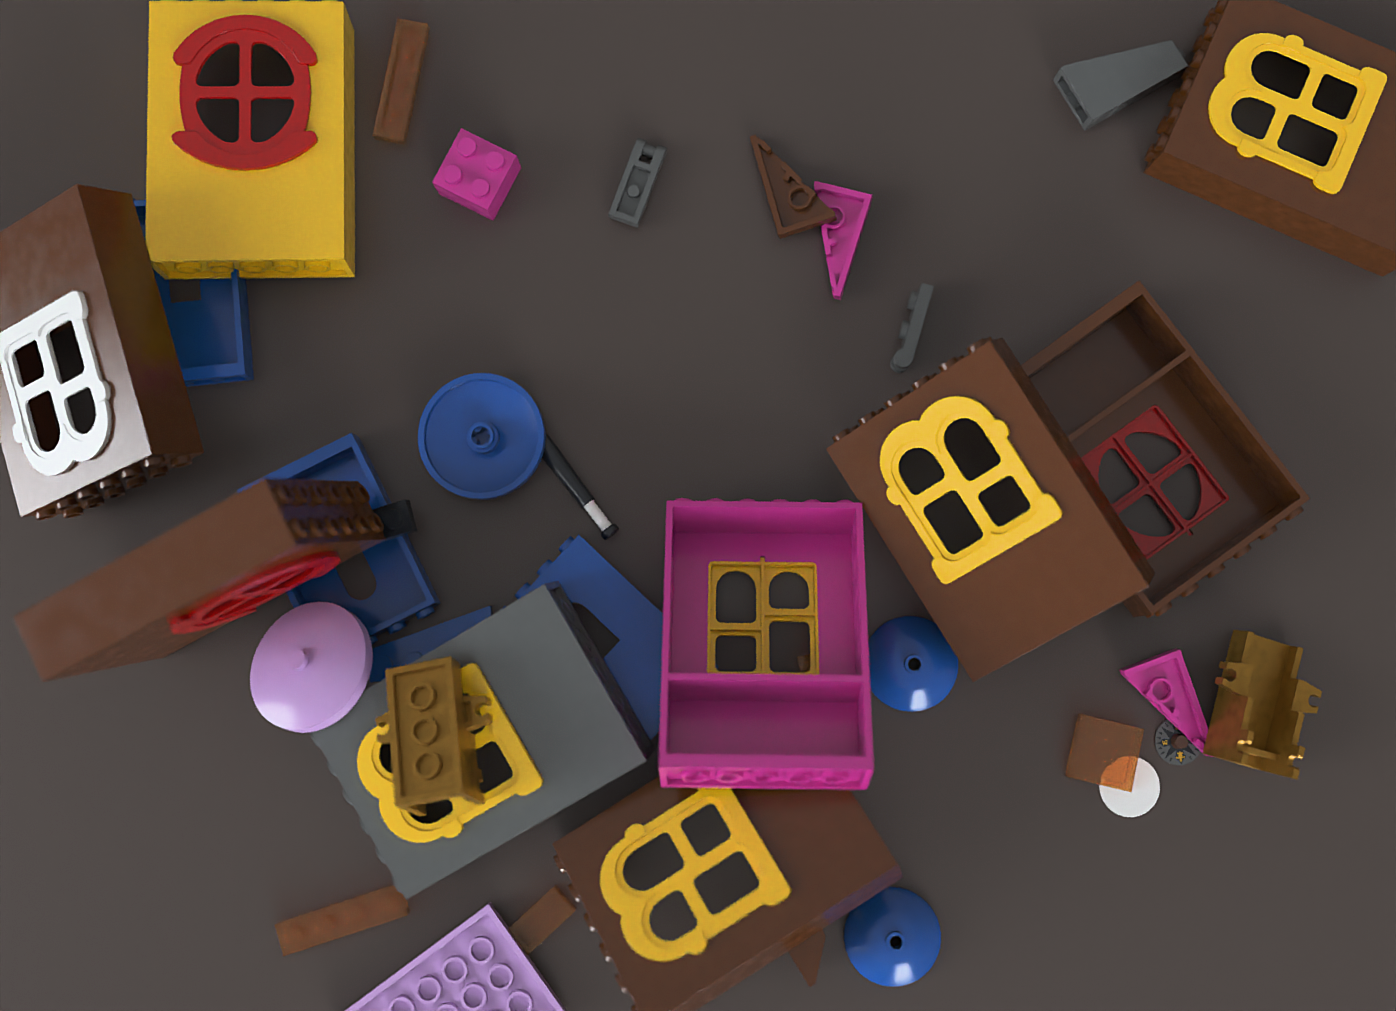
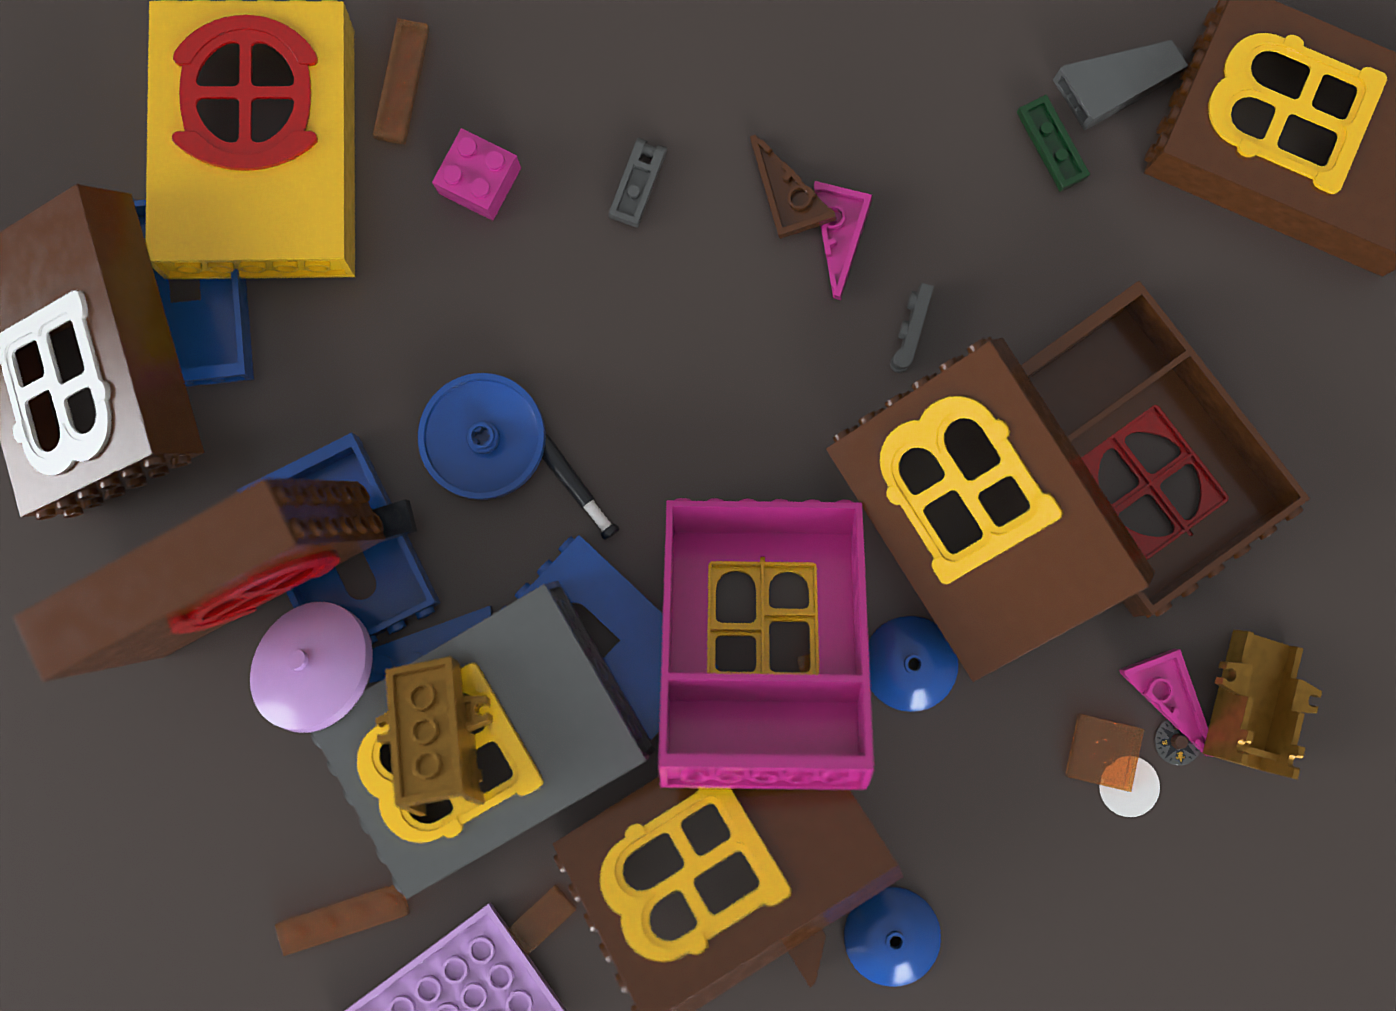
none -> dark green plate [1017,94,1090,192]

